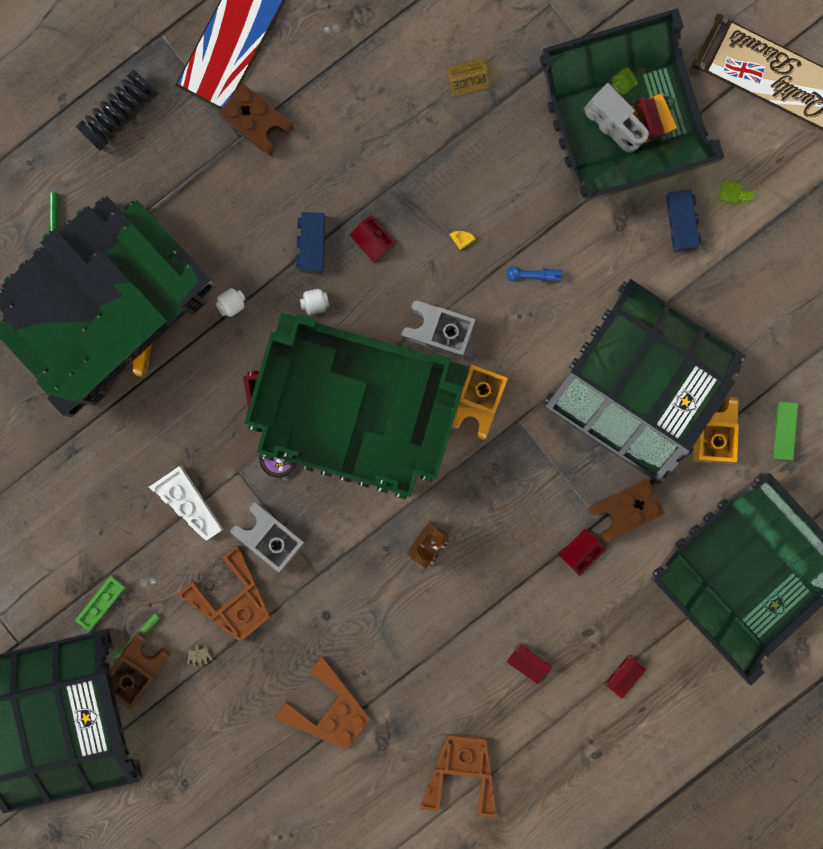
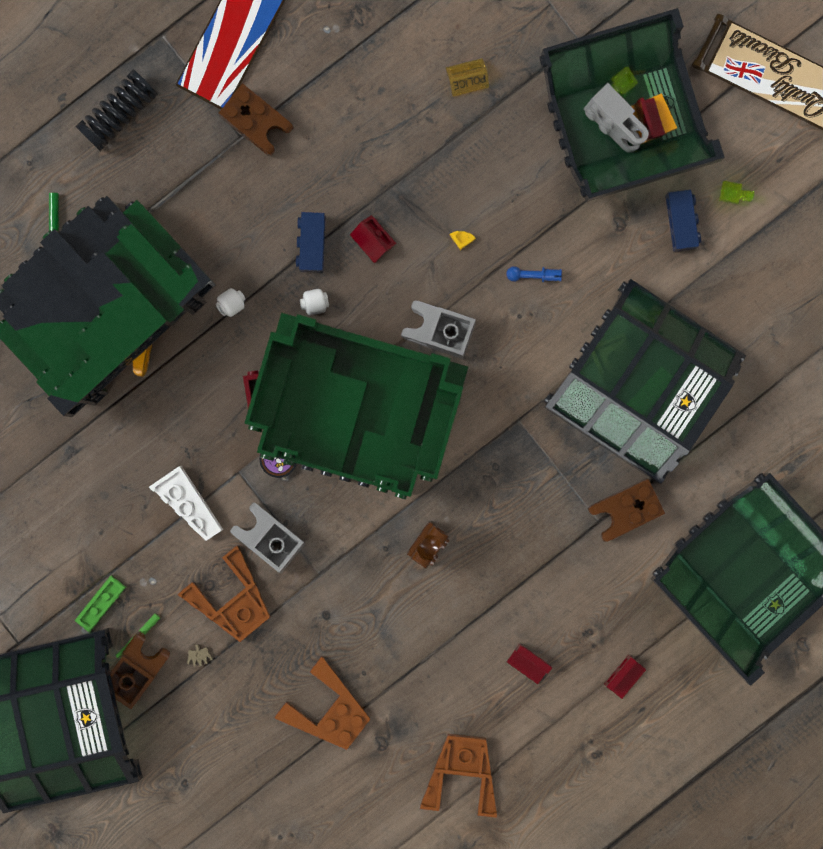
light orange brick [452,365,508,440] -> none
dark red panel [558,528,607,577] -> none
light orange brick [693,395,739,464] -> none
bright green tile [772,402,798,461] -> none

